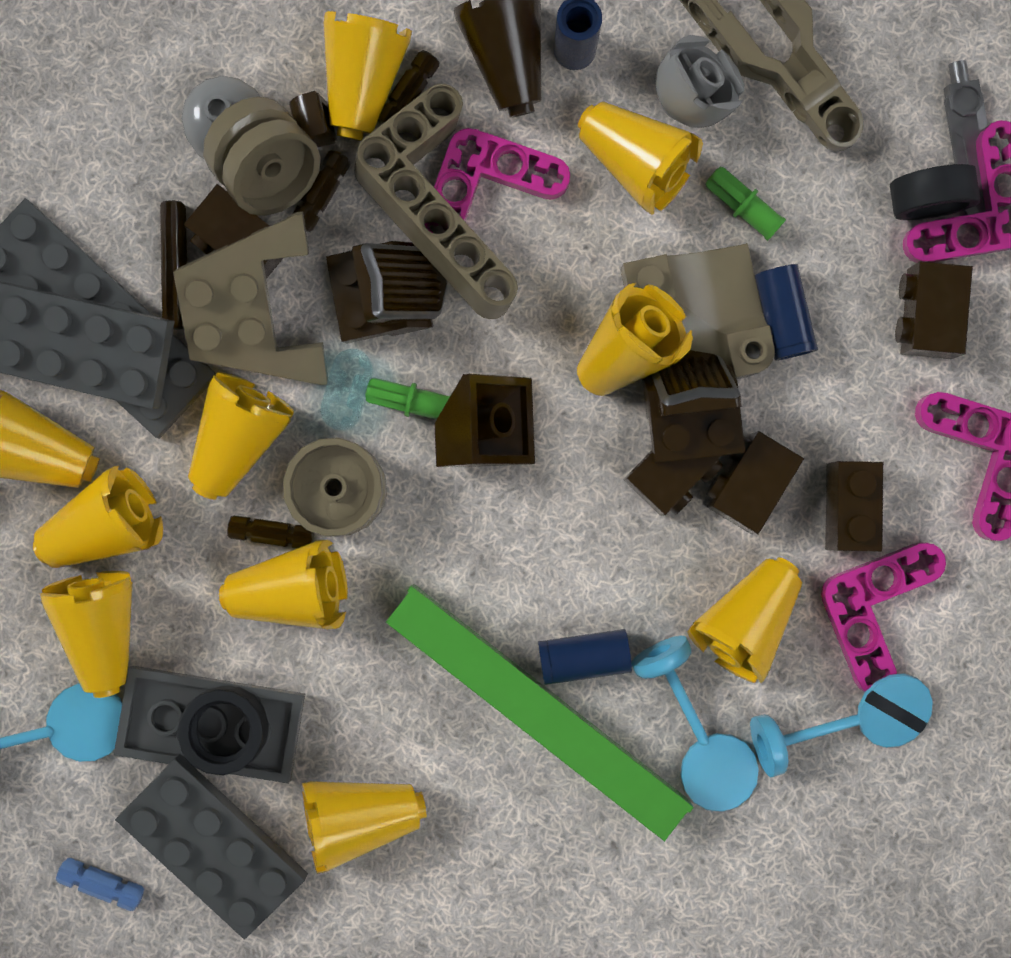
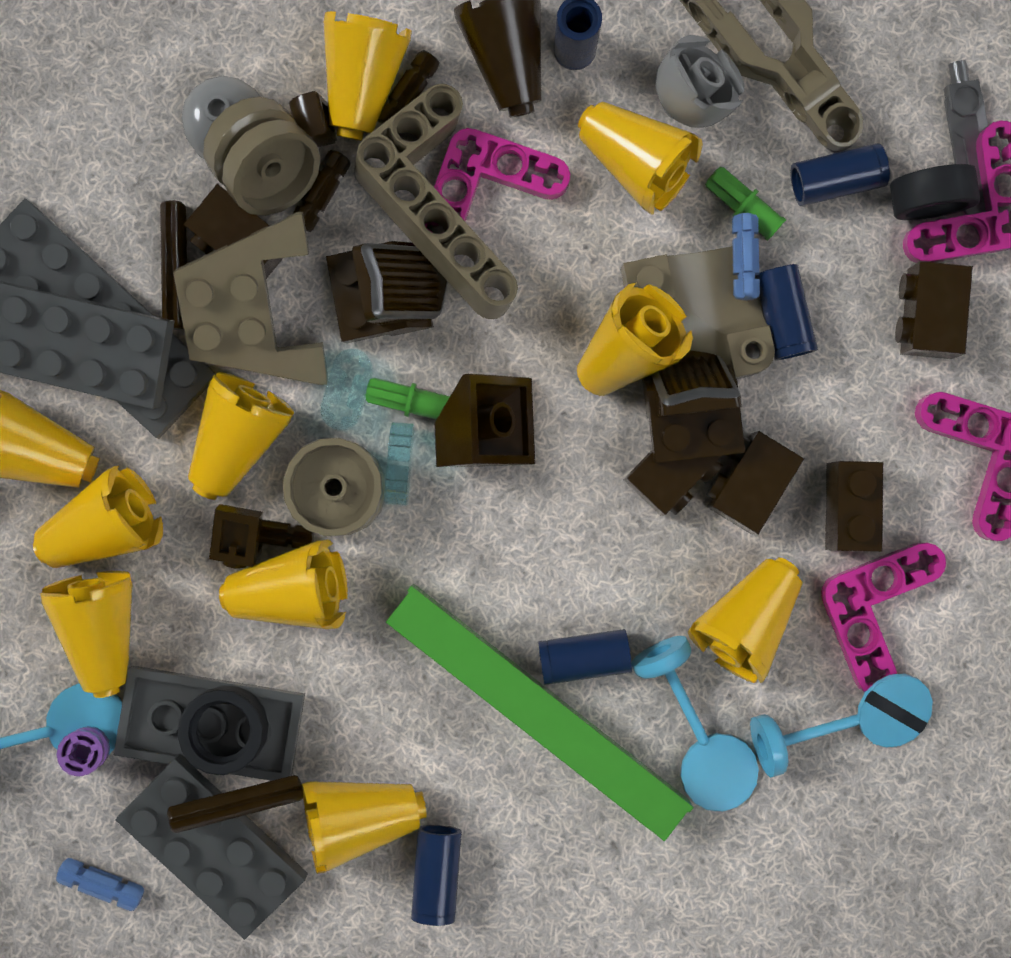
none -> medium lavender wheel [56,726,110,777]
none -> dark brown axle [167,775,303,833]
none -> dark brown bracket [209,504,263,569]
none -> clear light blue beam [384,422,415,506]
none -> dark blue pin [411,825,462,926]
none -> medium blue axle [732,213,760,300]
none -> dark blue pin [790,143,890,206]

